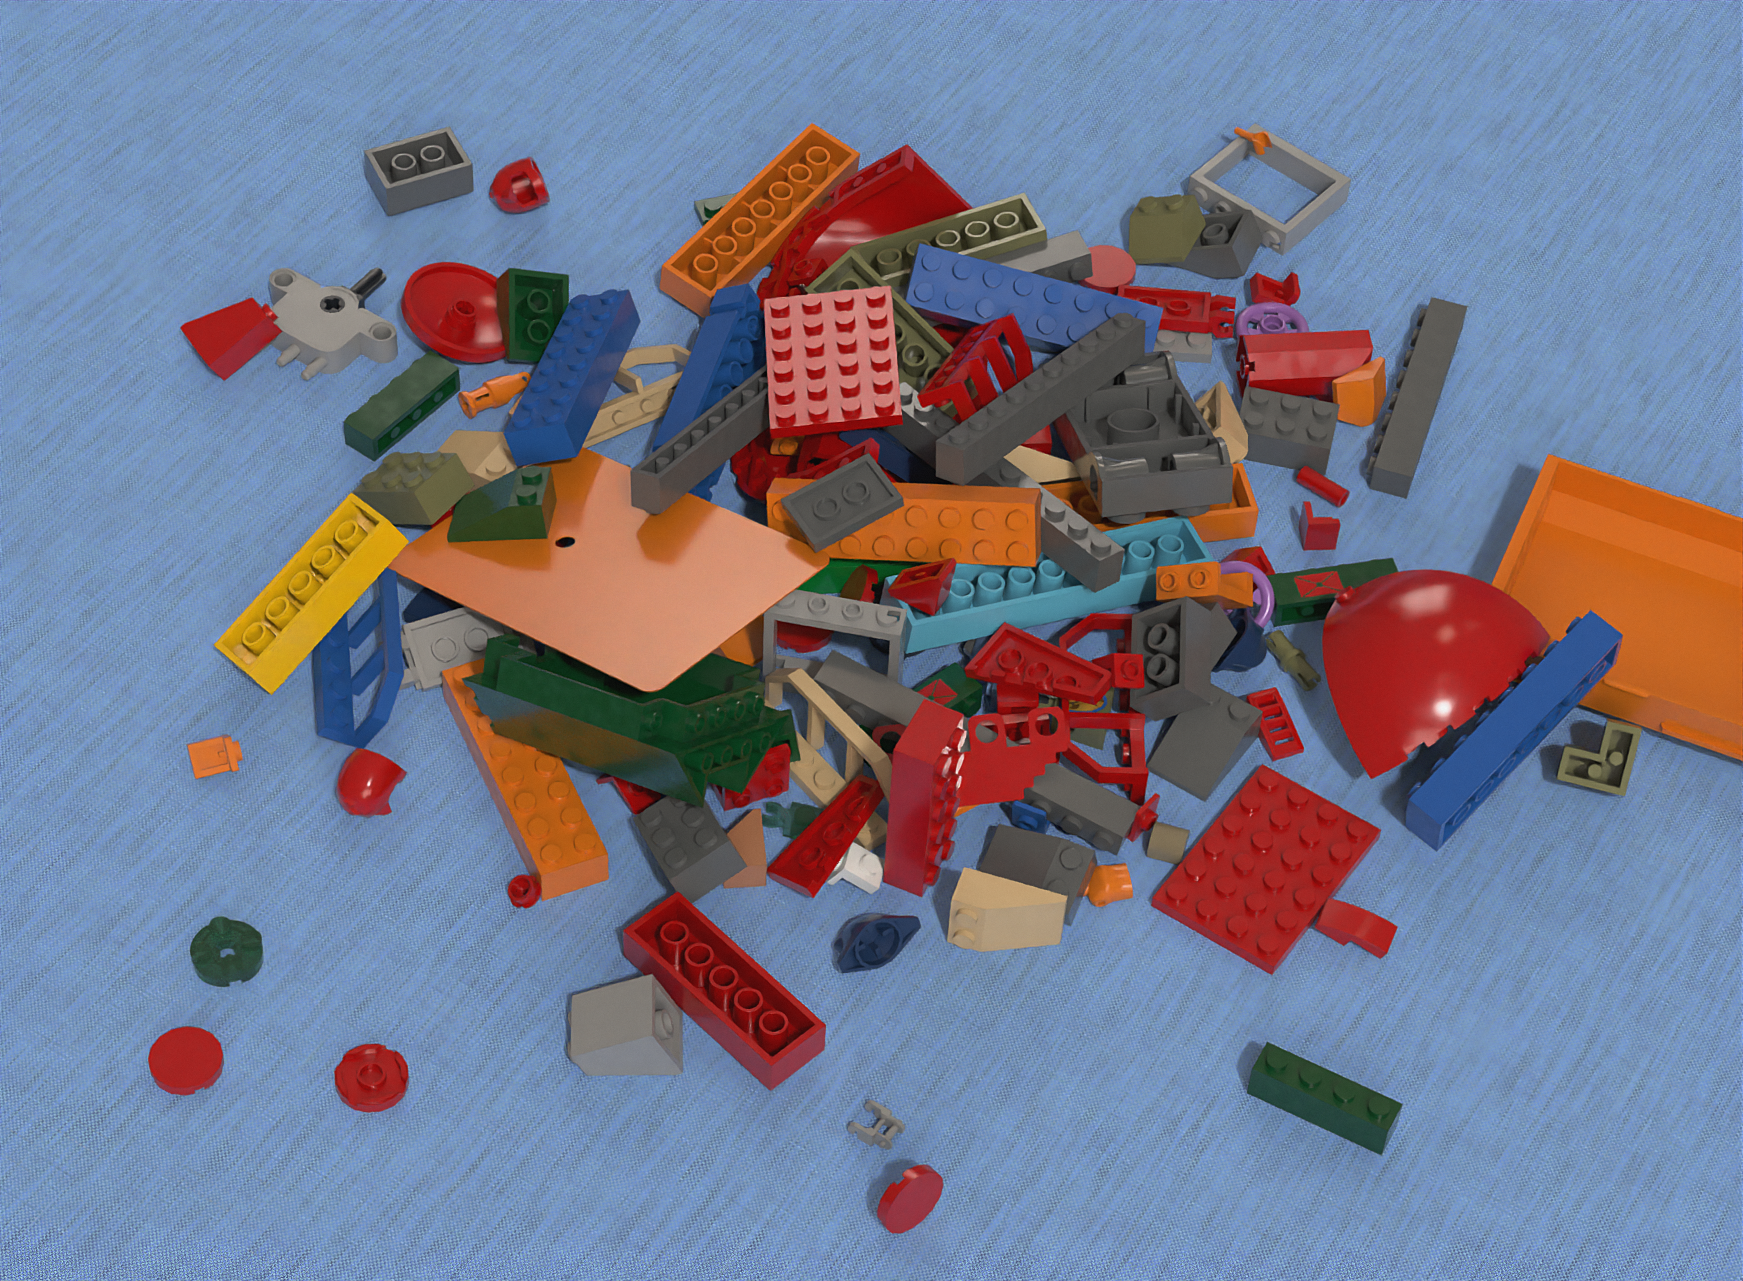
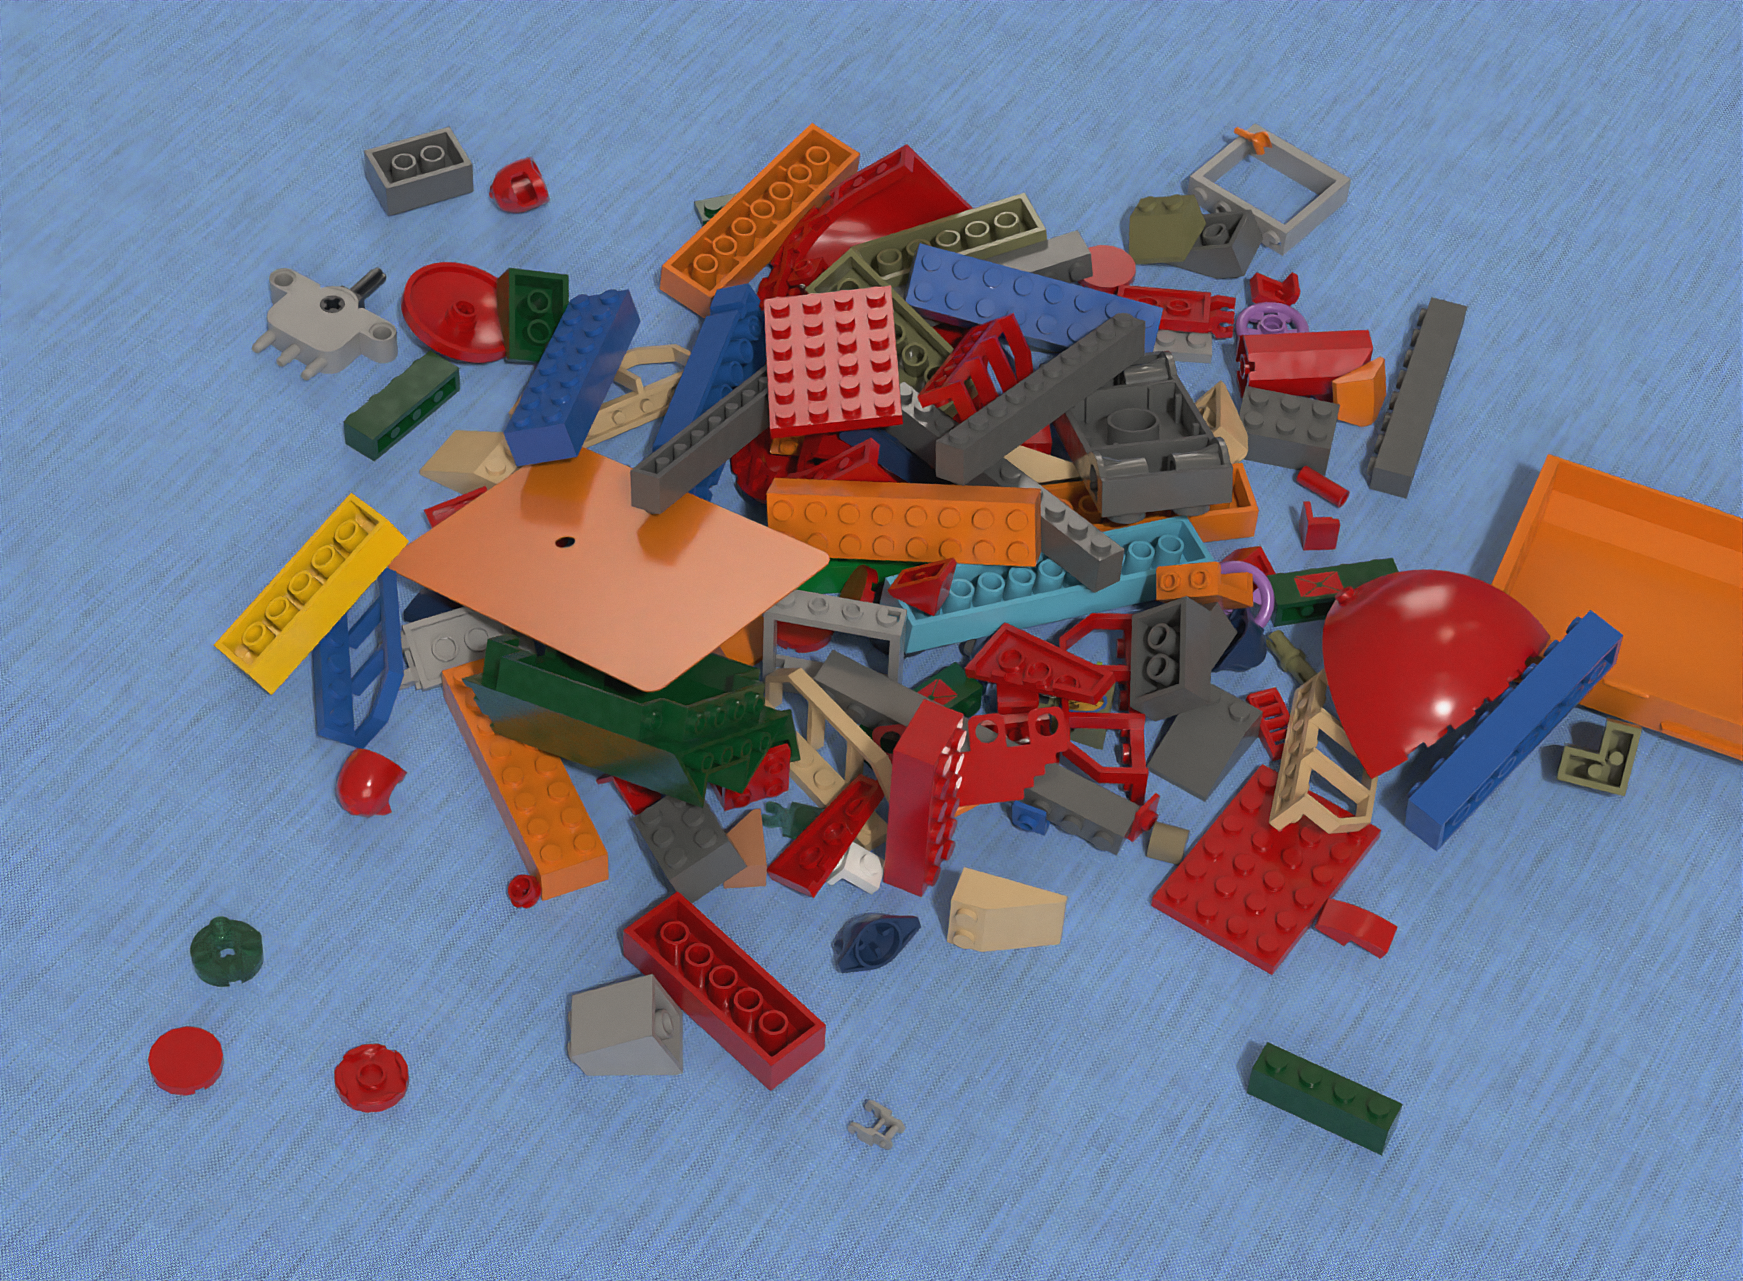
red slope [180,297,283,381] -> none
orange bracket [186,734,243,779] -> none
olive brick [353,451,475,525] -> none
dark green slope [447,466,557,542] -> none
orange piece [458,372,531,419] -> none
dark grey plate [781,453,904,553] -> none
red tile [877,1165,943,1234] -> none
dark grey slope [979,824,1097,926] -> none
orange piece [1084,863,1133,907] -> none
red bracket [1092,653,1145,689] -> none
none -> tan plate [1269,668,1378,834]

